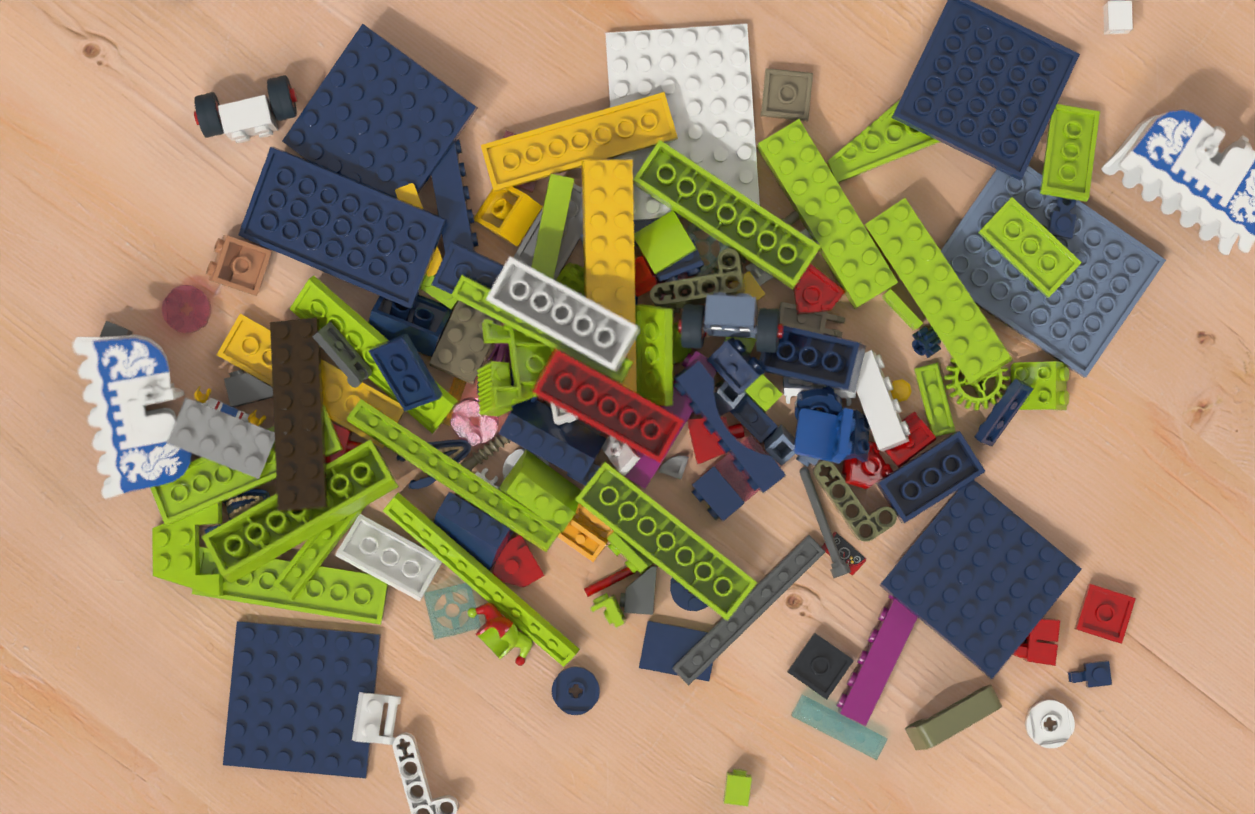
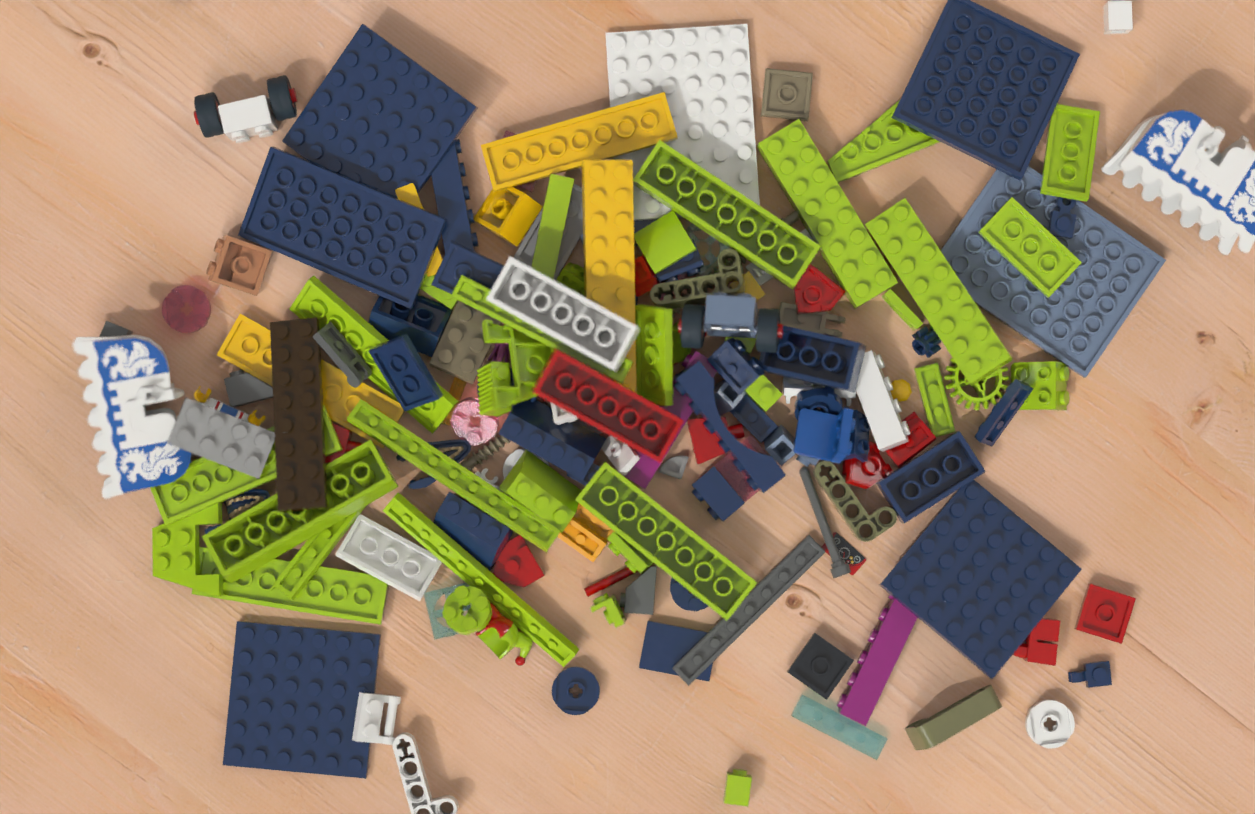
none -> lime plate [442,586,492,635]

